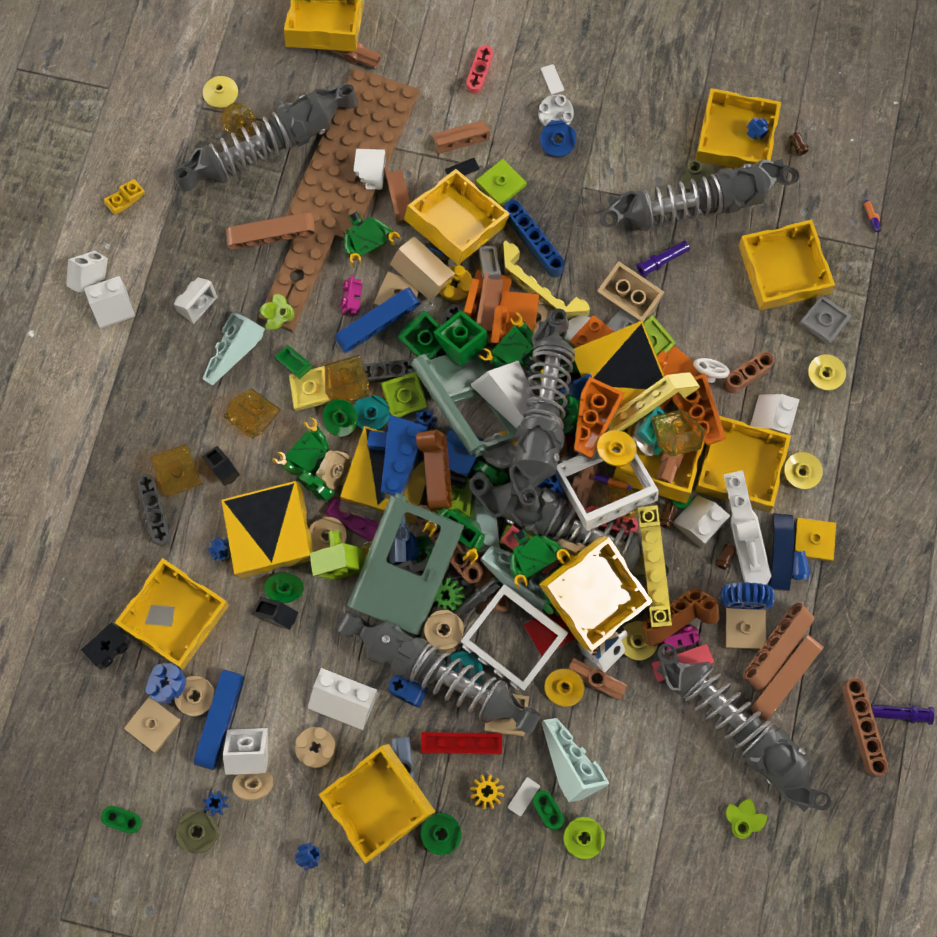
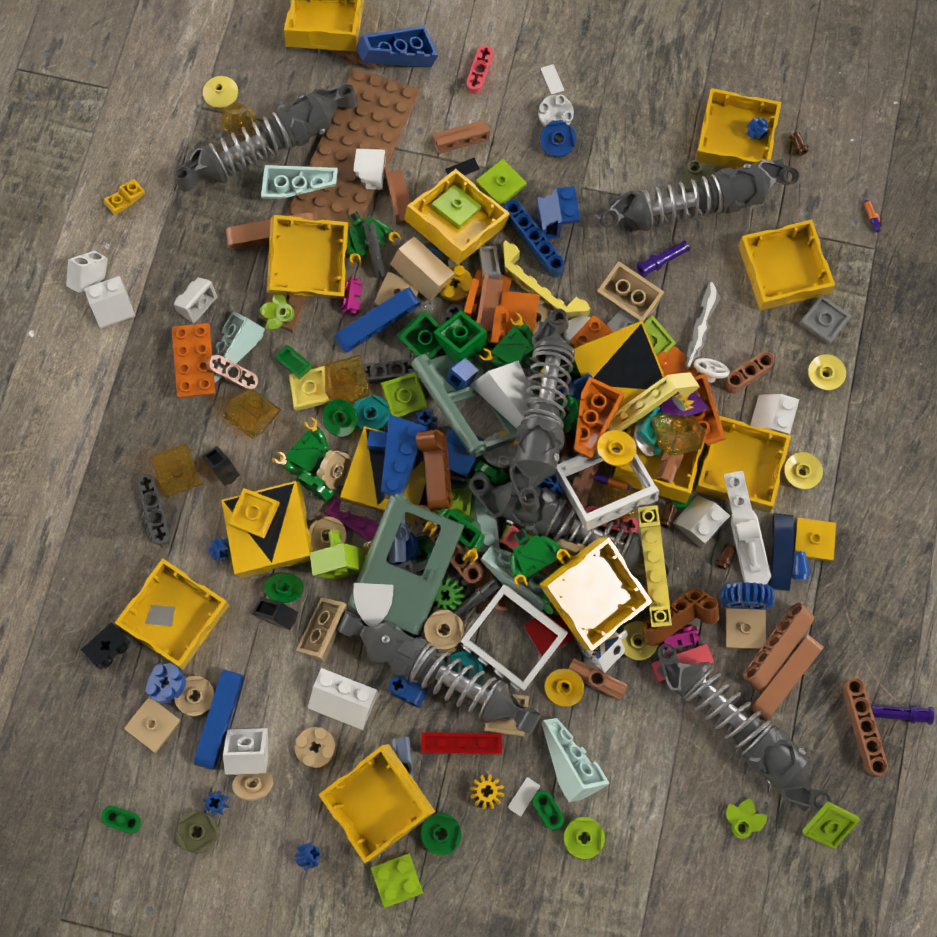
none -> orange bracket [172,323,216,398]
none -> nougat beam [206,355,258,390]
none -> yellow plate [228,488,280,538]
none -> light aqua wedge [261,165,338,199]
none -> yellow tile [267,215,348,299]
none -> tan slope [296,597,349,663]
none -> white sticker [353,583,393,627]
none -> blue wedge [356,25,438,67]
none -> dark grey pin [363,221,386,278]
none -> lime plate [371,853,424,908]
none -> lime plate [431,185,482,229]
none -> blue brick [446,358,479,391]
none -> blue piece [537,186,580,239]
none -> dark purple sticker [661,391,709,416]
none -> light grey sword [684,281,721,370]
none -> lime plate [802,801,860,850]

